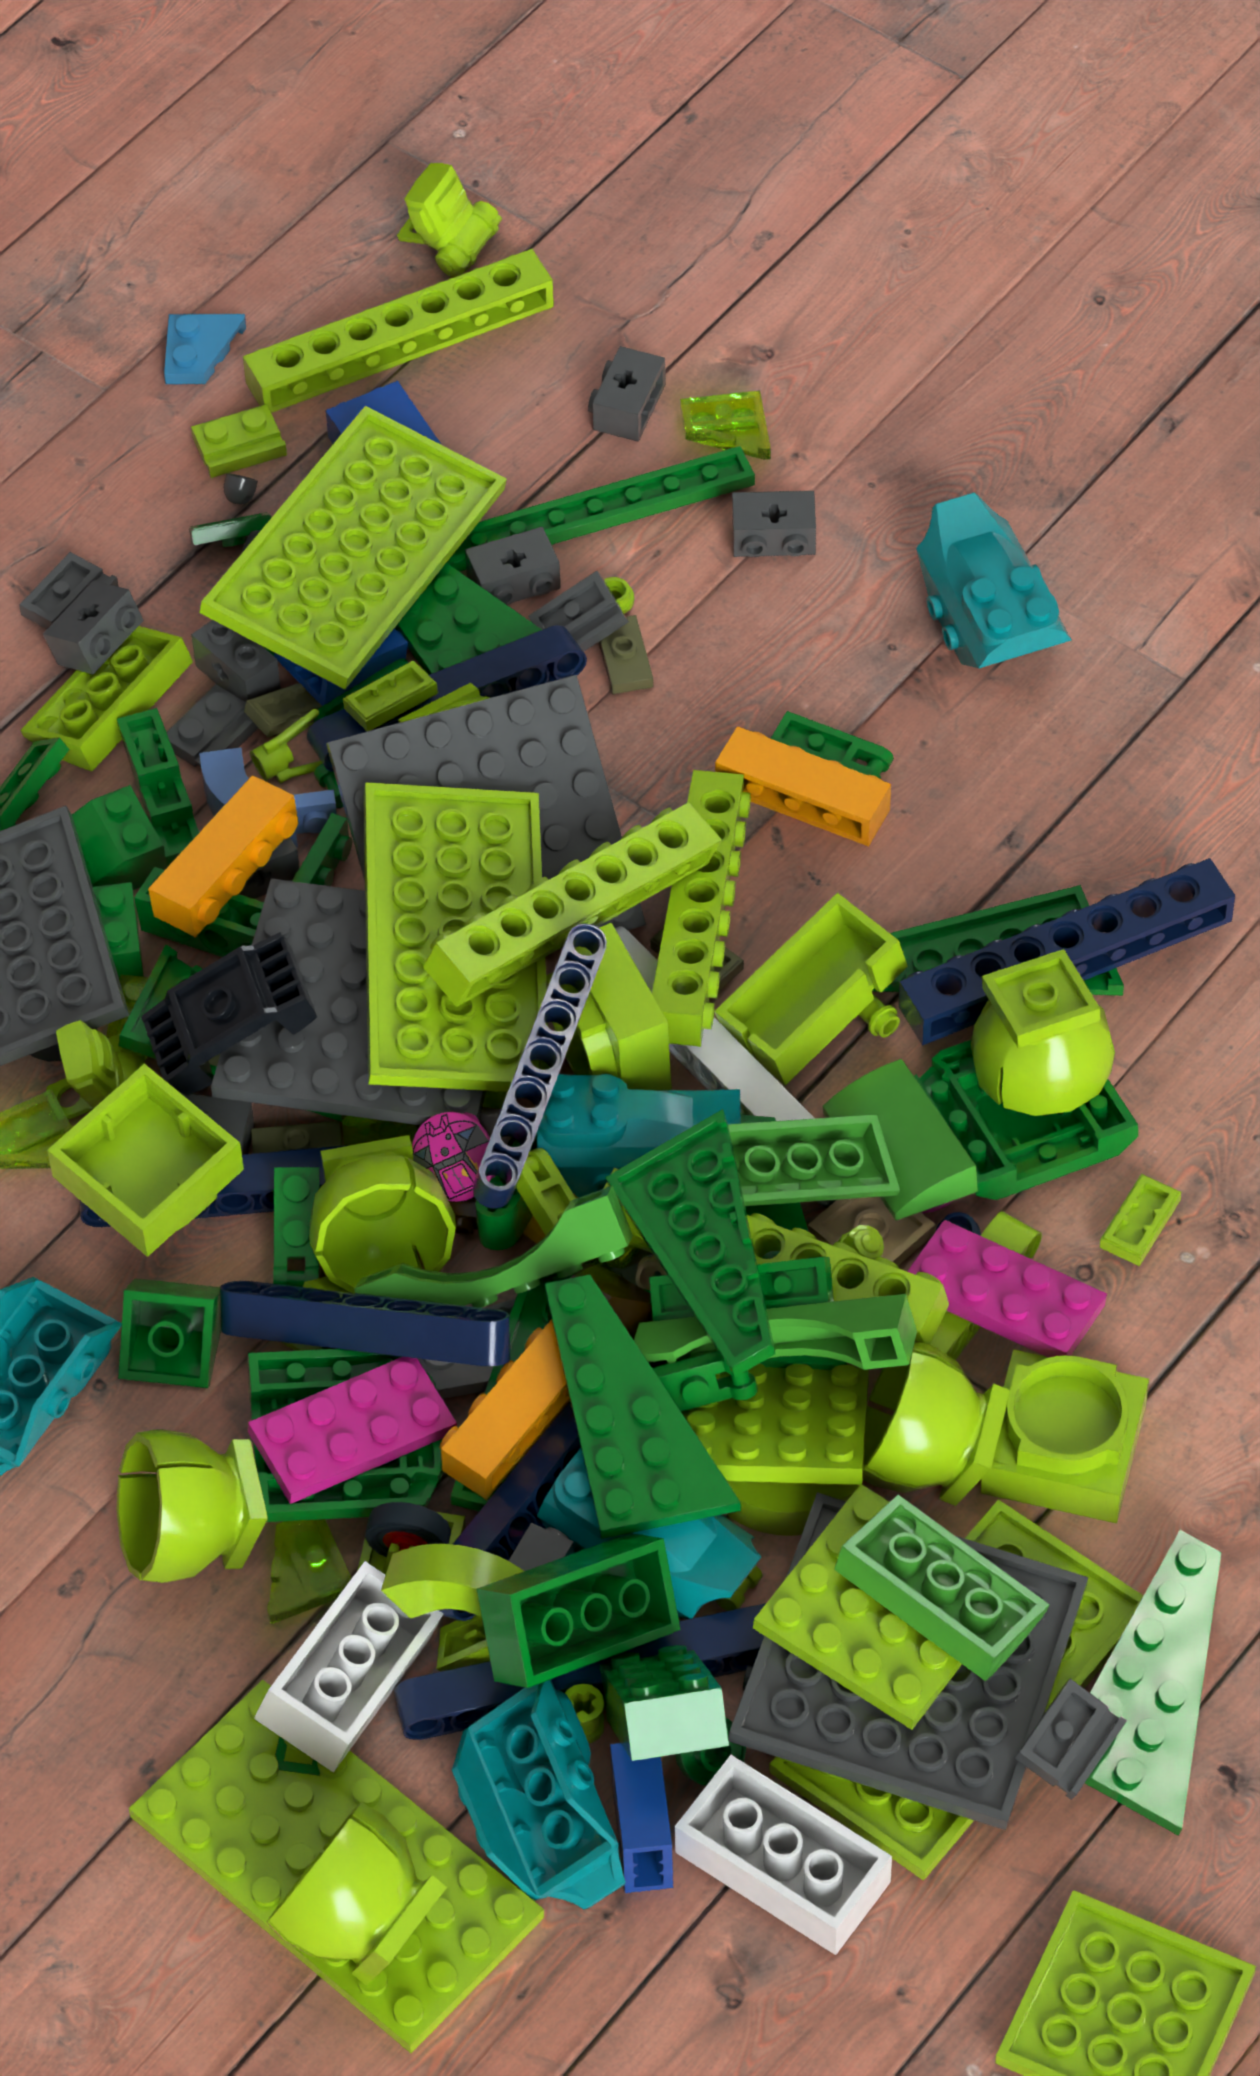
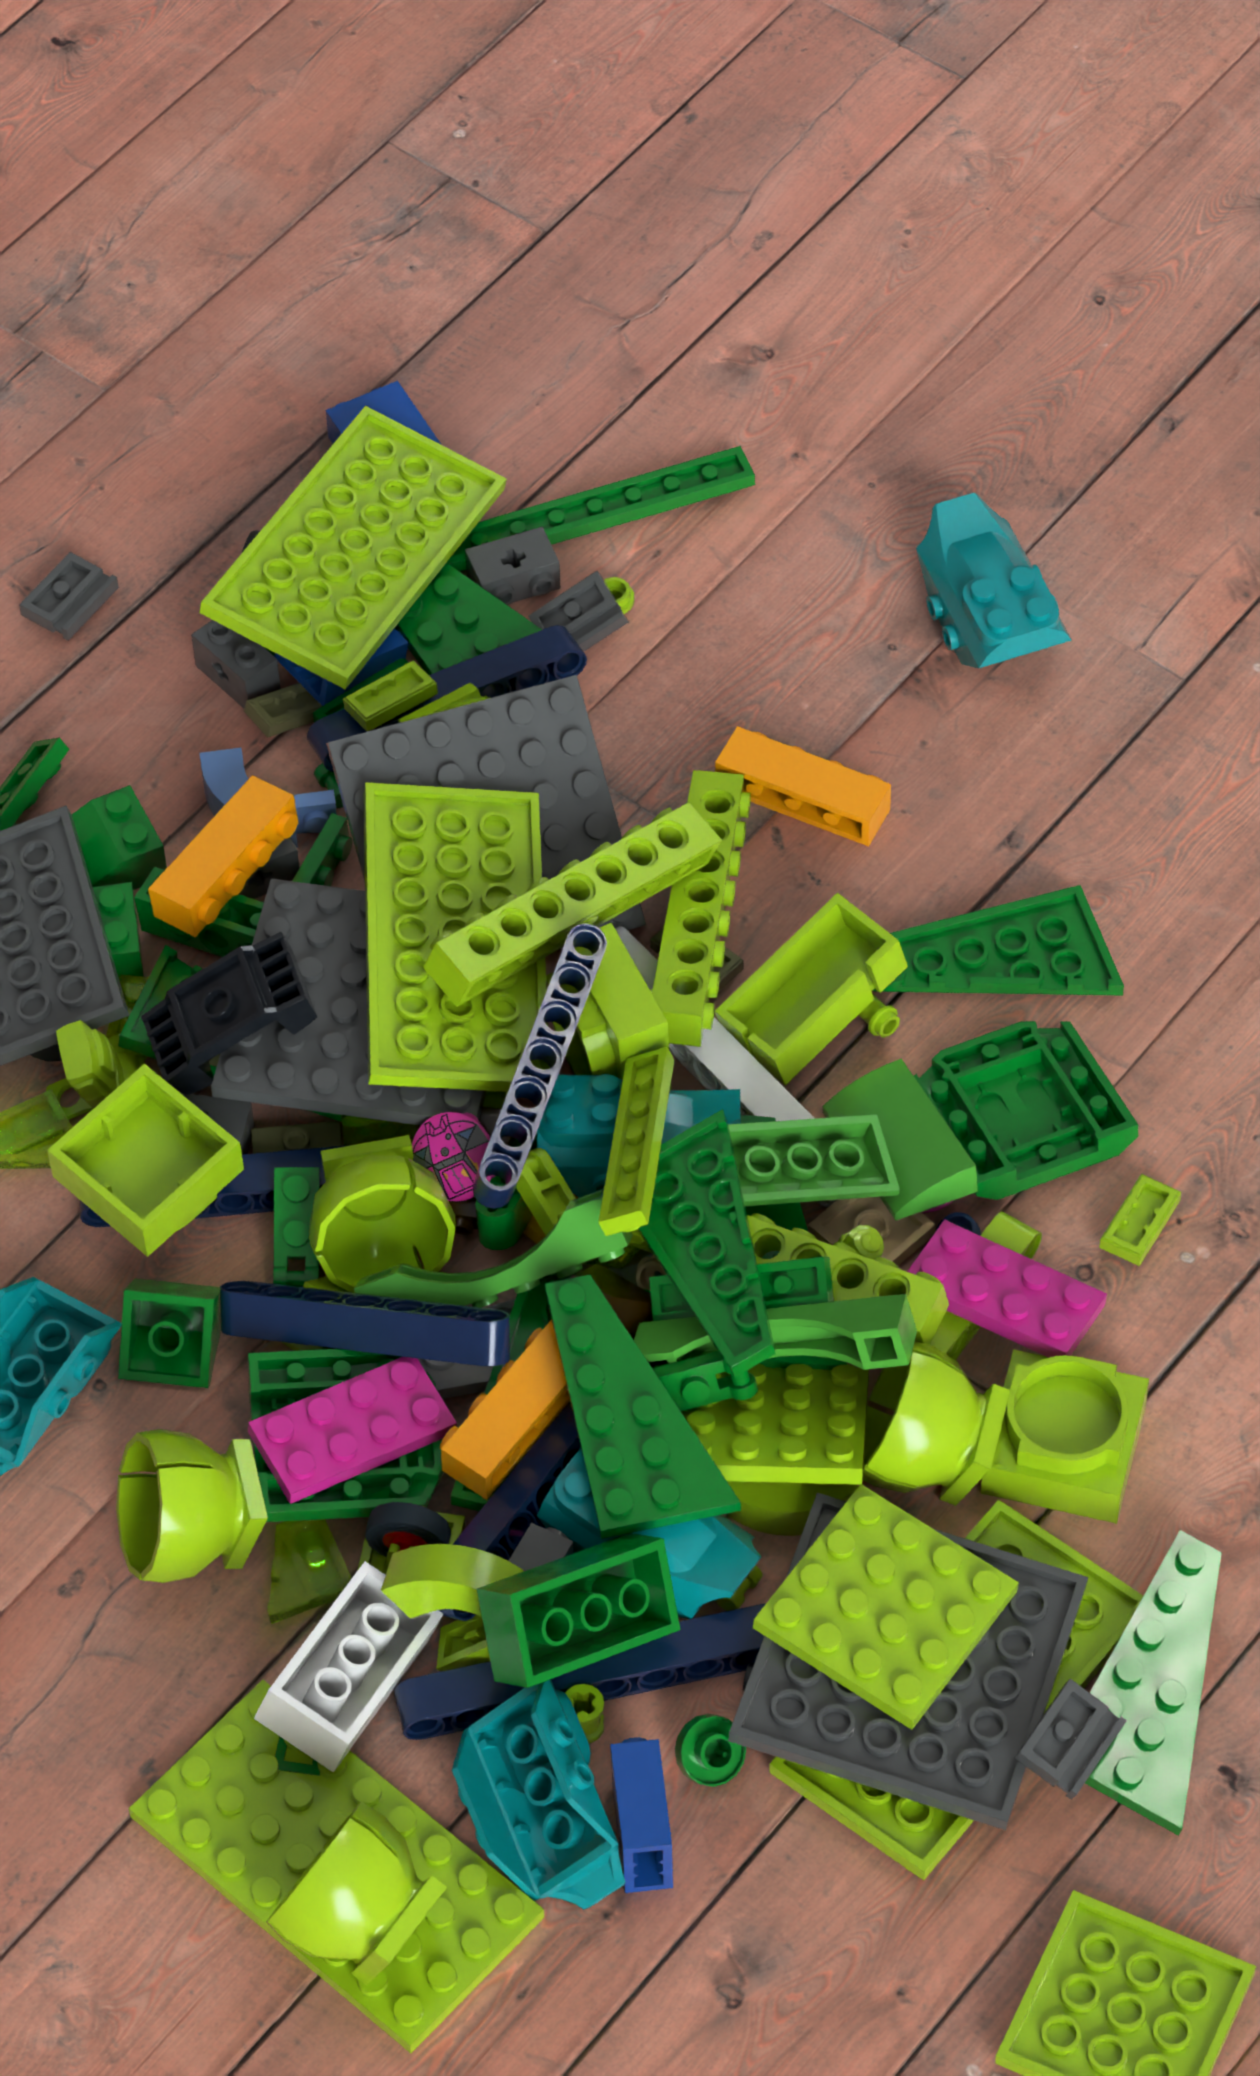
lime slope [20,626,193,771] -> none
dark grey brick [43,580,144,674] -> none
green slope [117,708,199,867] -> none
dark azure wing [164,314,246,384] -> none
dark grey plate [167,684,258,767] -> none
green plate [189,512,272,547] -> none
lime plate [191,404,287,478] -> none
dark grey hinge [224,473,258,504] -> none
lime brick [243,249,554,413] -> none
lime plant [250,709,322,784] -> none
lime piece [397,163,502,278] -> none
dark grey brick [588,346,666,442] -> none
olive plate [599,615,653,694] -> none
brick [600,1645,729,1761] -> none
white brick [675,1755,892,1955] -> none
clear neon green wing [680,390,771,460] -> none
dark grey brick [732,491,816,557] -> none
green plate [770,711,894,779] -> none
bright green slope [834,1495,1050,1681] -> none
dark blue brick [899,858,1235,1046] -> none
lime plate [971,949,1115,1116] -> none
none -> lime plate [598,1047,674,1236]

